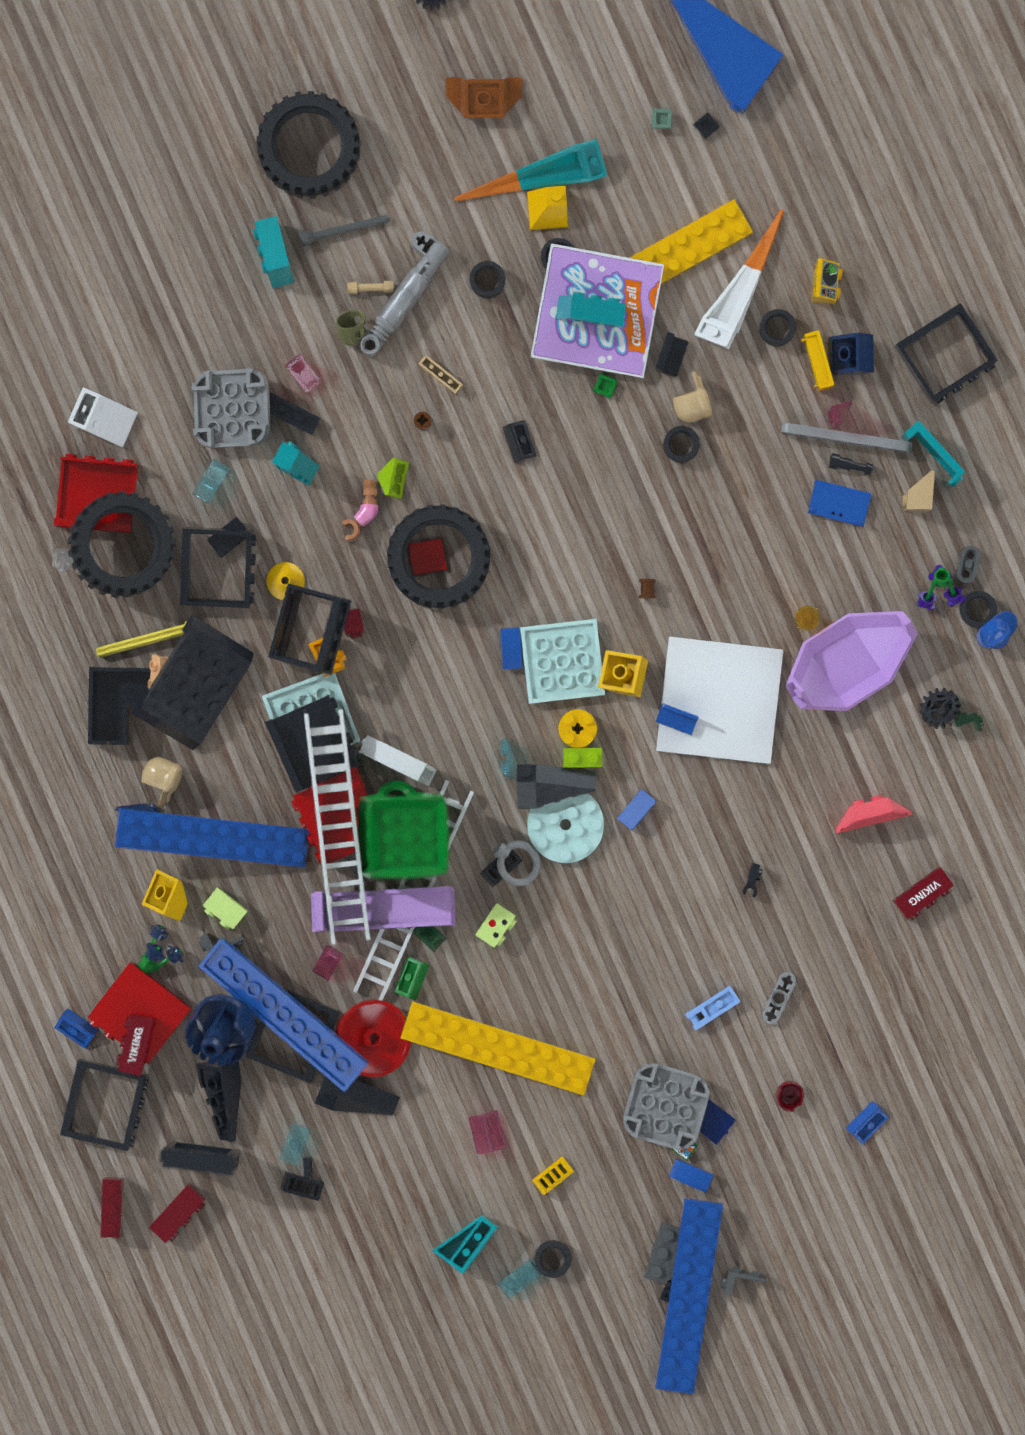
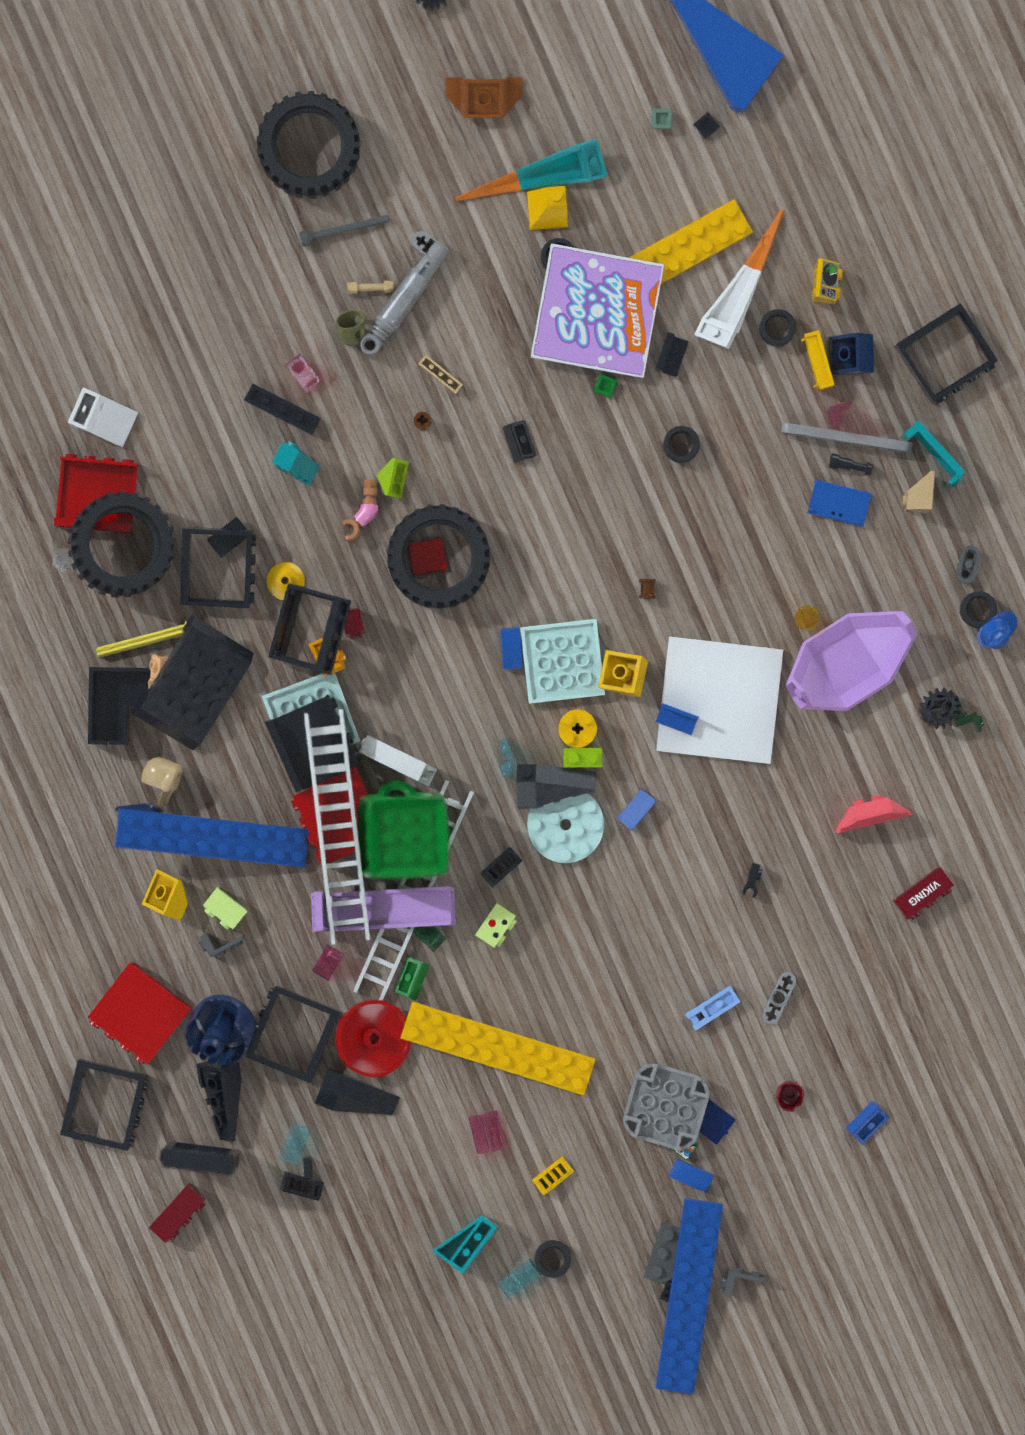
blue slope [54,1009,99,1049] -> none
dark red brick [100,1177,124,1238] -> none
dark red brick [116,1013,155,1076] -> none
dark blue plant [138,924,184,974] -> none
light grey plate [191,368,270,448] -> none
clear light blue slope [193,459,230,504] -> none
blue plate [198,937,369,1092] -> none
teal wedge [253,216,294,288] -> none
black tyre [469,261,506,299] -> none
light grey piece [493,841,541,886] -> none
teal wedge [556,292,626,327] -> none
tan piece [673,371,712,423] -> none
plant [916,565,965,610] -> none

